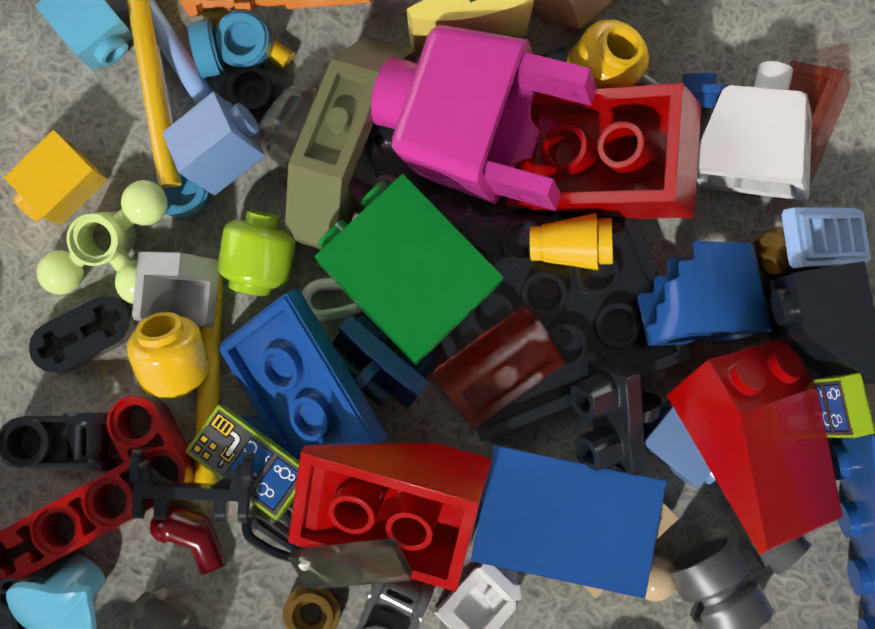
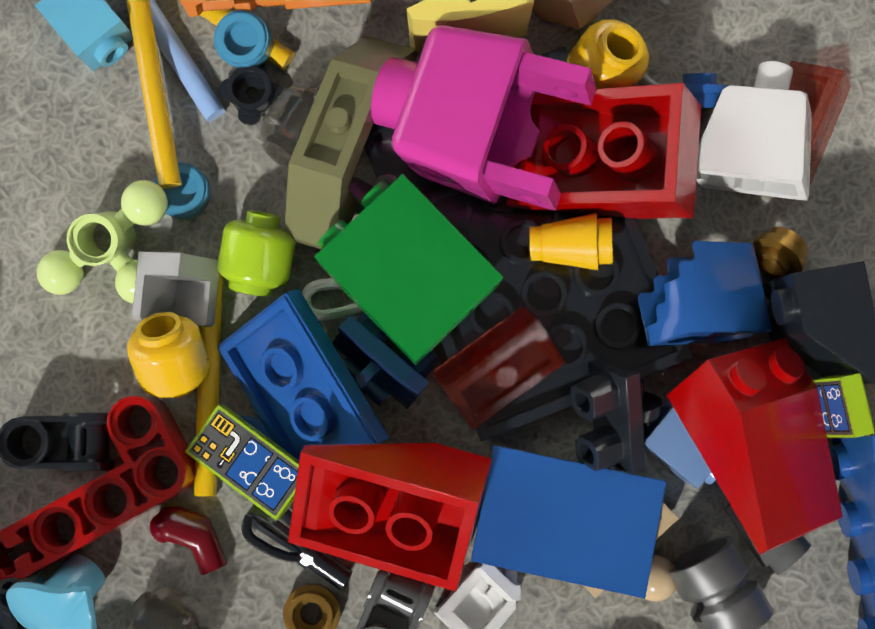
yellow brick [3,130,108,226] -> none
black beam [29,296,136,373] -> none
black piece [129,448,255,523] -> none
medium blue brick [162,91,266,196] -> none
dark azure tile [188,19,225,78] -> none
clear smoke piece [288,538,413,590] -> none
light blue slope [781,208,871,270] -> none

